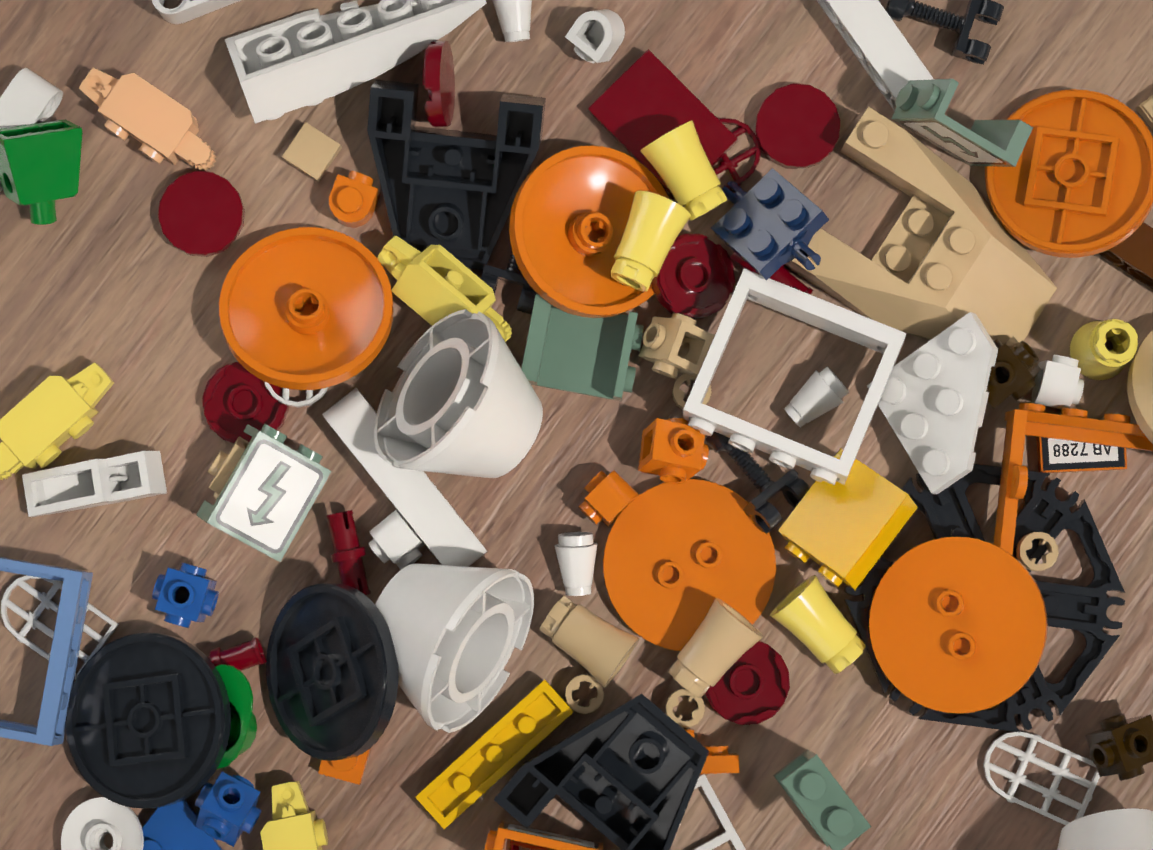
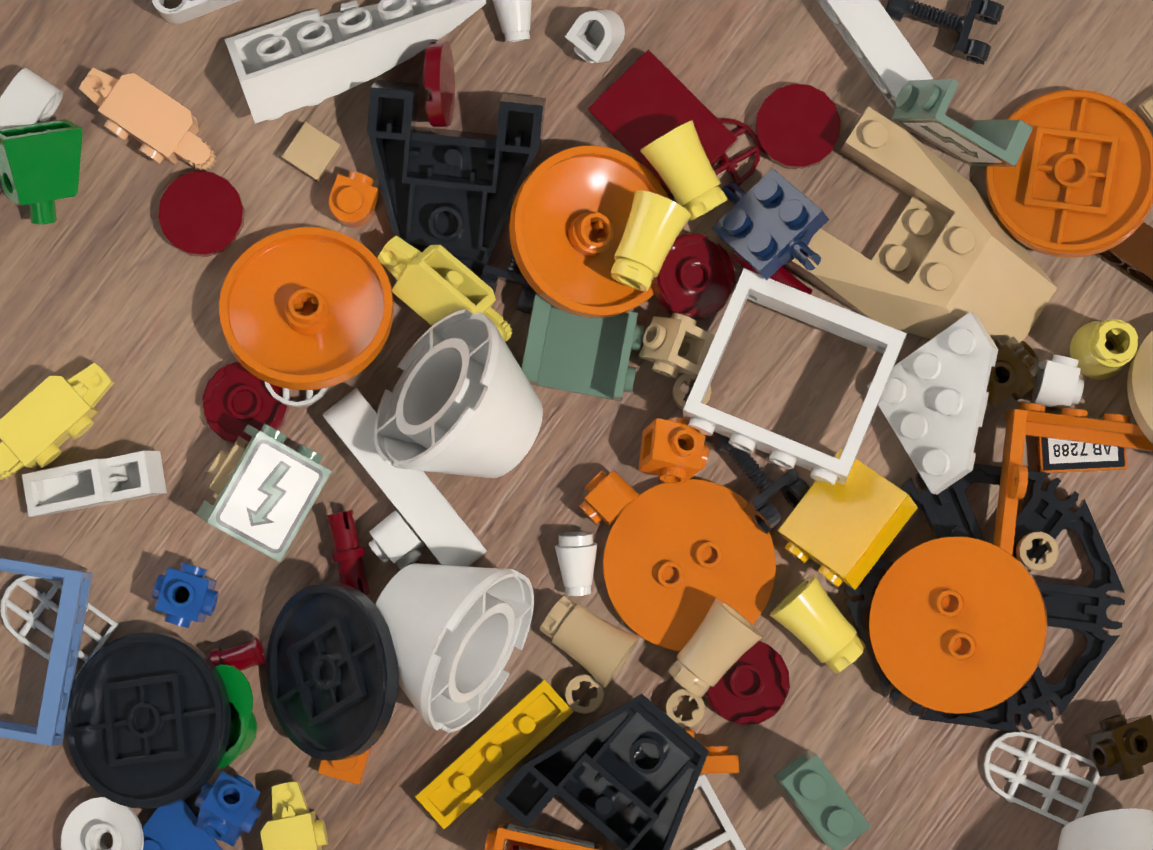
white cone [784,366,849,428] -> none

